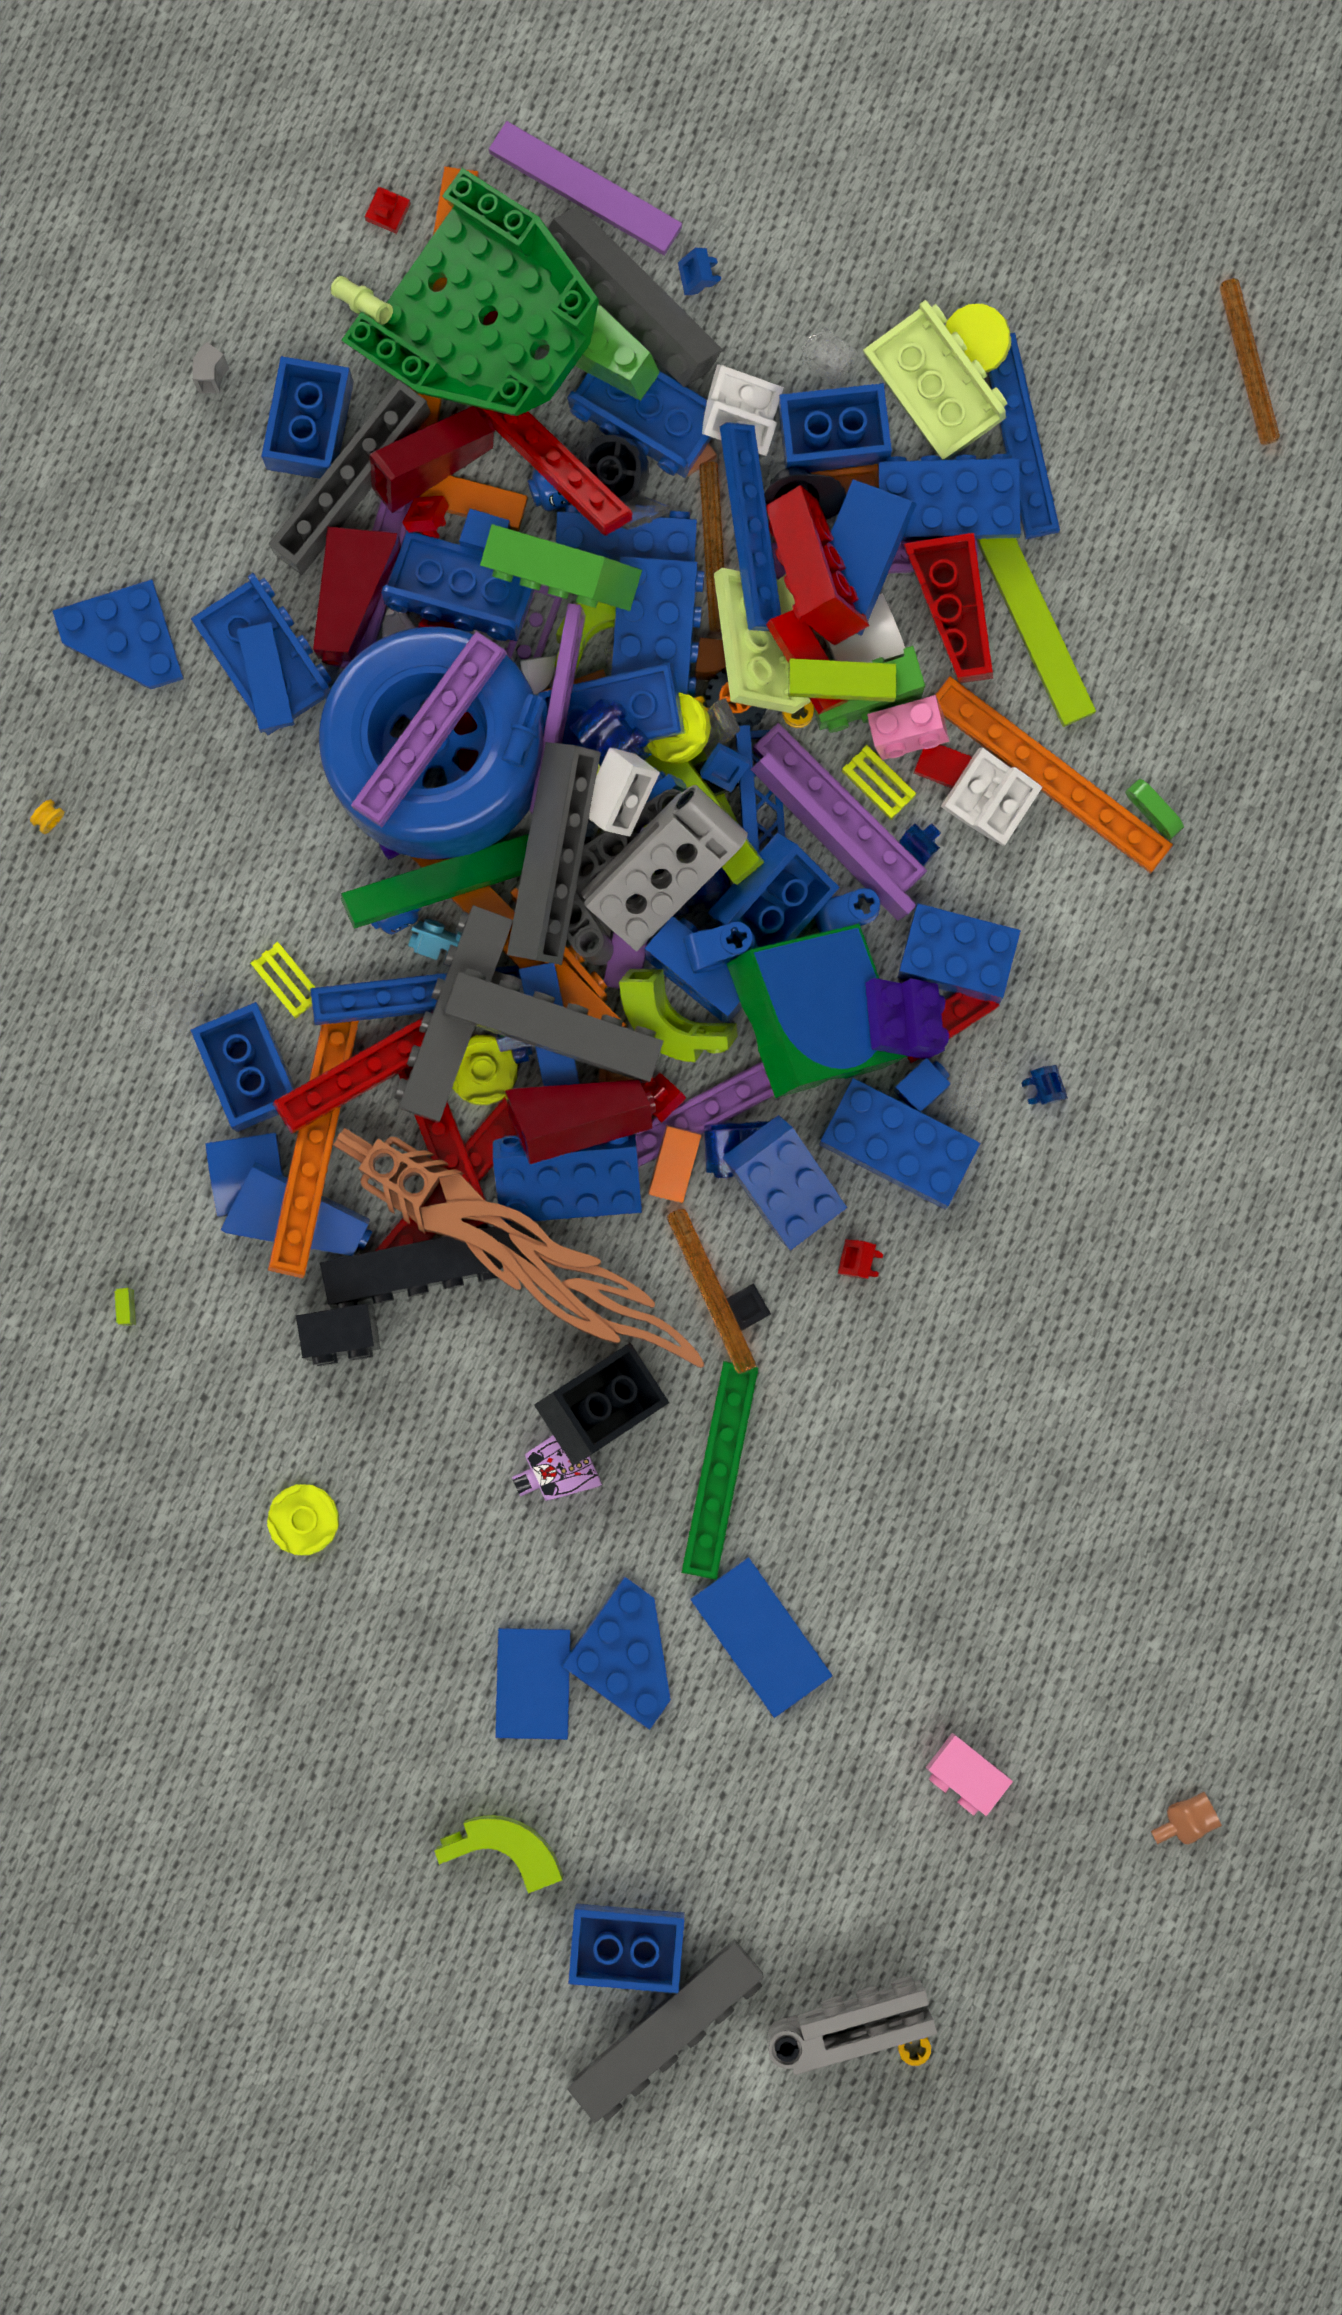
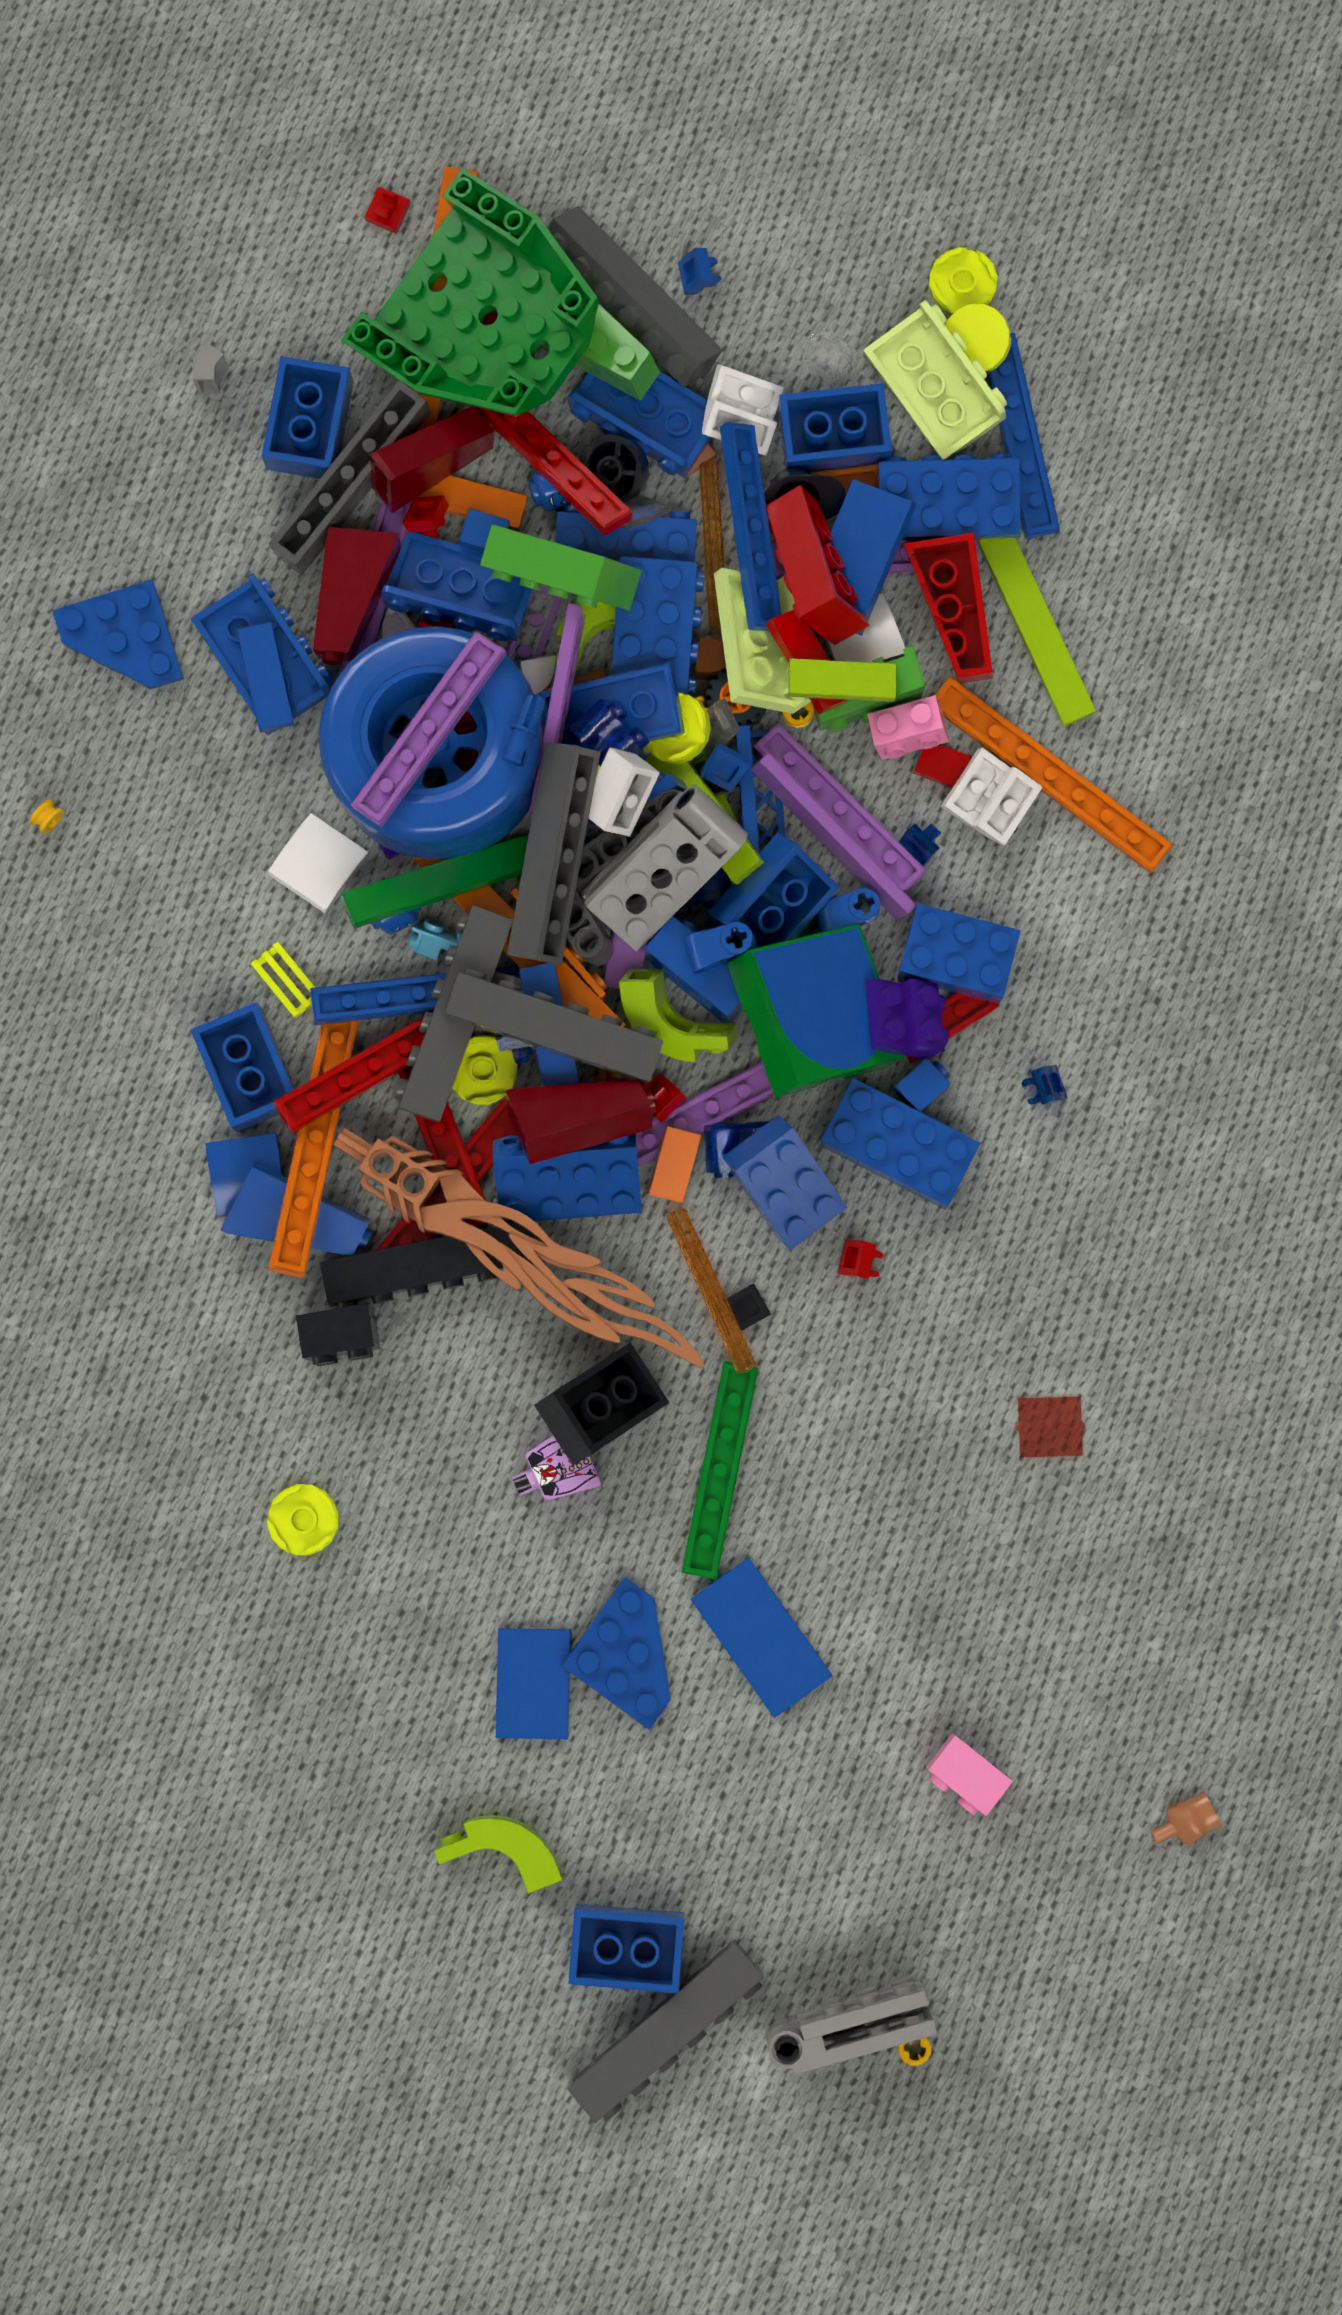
lime tile [114,1288,136,1326] -> none
yellowish green pin [331,276,393,325] -> none
medium lavender tile [489,121,682,256] -> none
neon yellow tile [842,745,916,820] -> none
bright green beam [1125,779,1184,840] -> none
clear orange axle [1220,278,1280,445] -> none
none -> white slope [267,813,368,913]
none -> neon yellow tile [929,247,998,315]
none -> clear red piece [1015,1397,1085,1457]

